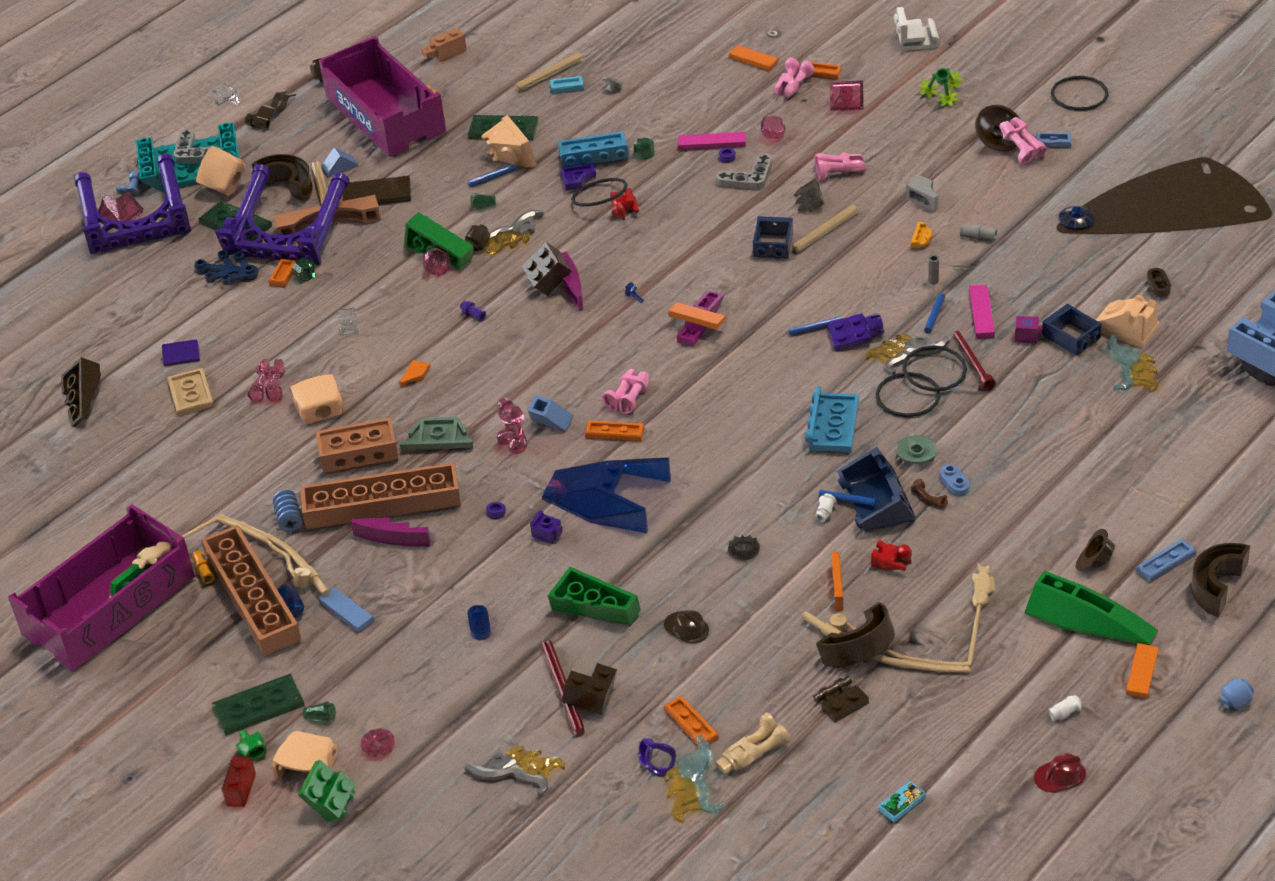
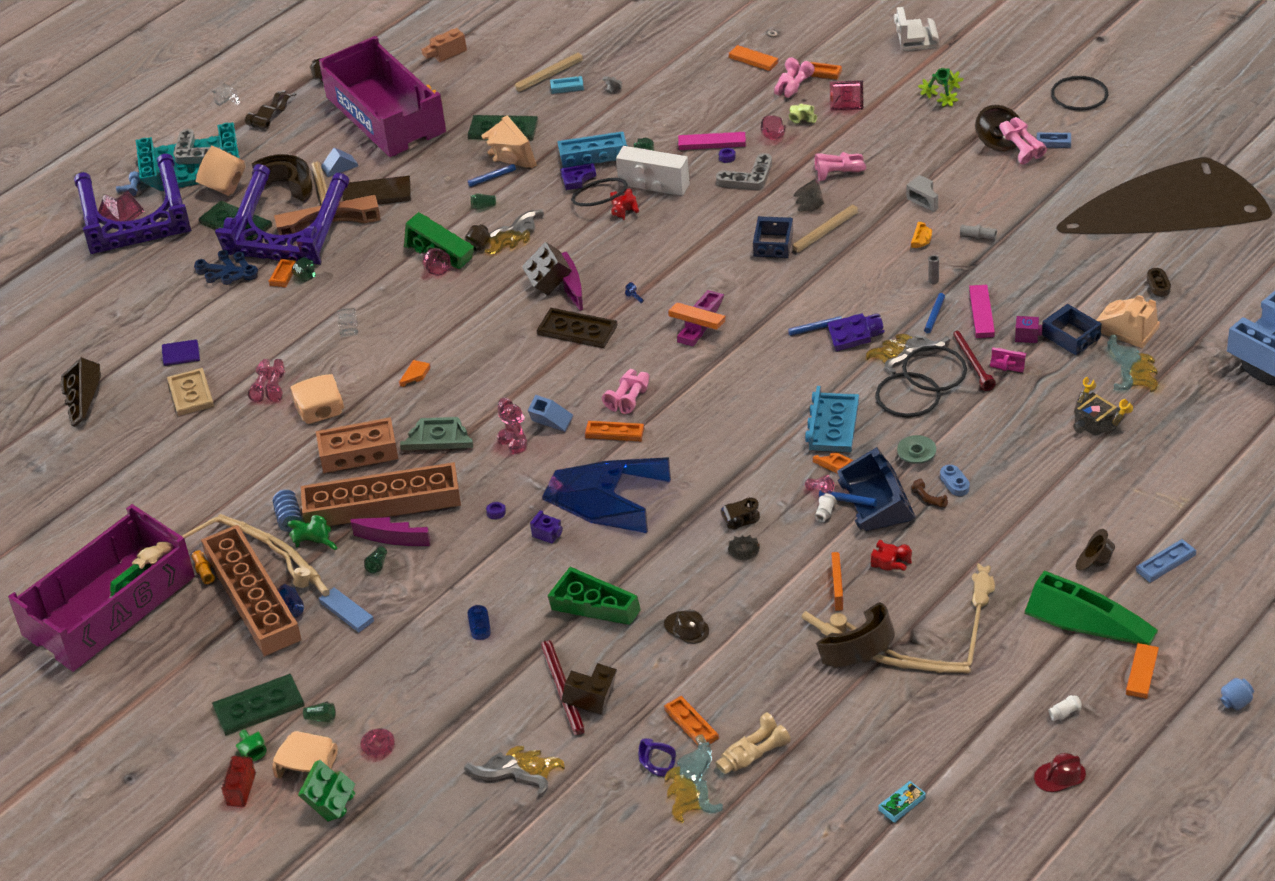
dark purple animal [460,300,486,322] -> none
dark brown plate [813,676,869,723] -> none
dish [1059,206,1095,230] -> none
dark brown brick [1191,543,1251,618] -> none
none -> green animal [288,515,337,550]
none -> clear green cone [364,546,387,574]
none -> dark brown tile [537,307,618,348]
none -> white brick [616,146,690,196]
none -> dark brown piece [720,497,760,530]
none -> yellowish green plate [789,104,817,123]
none -> clear pink piece [805,475,834,494]
none -> orange tile [813,453,853,474]
none -> dark pink hips [990,347,1026,373]
none -> clear smoke torso [1073,377,1133,436]

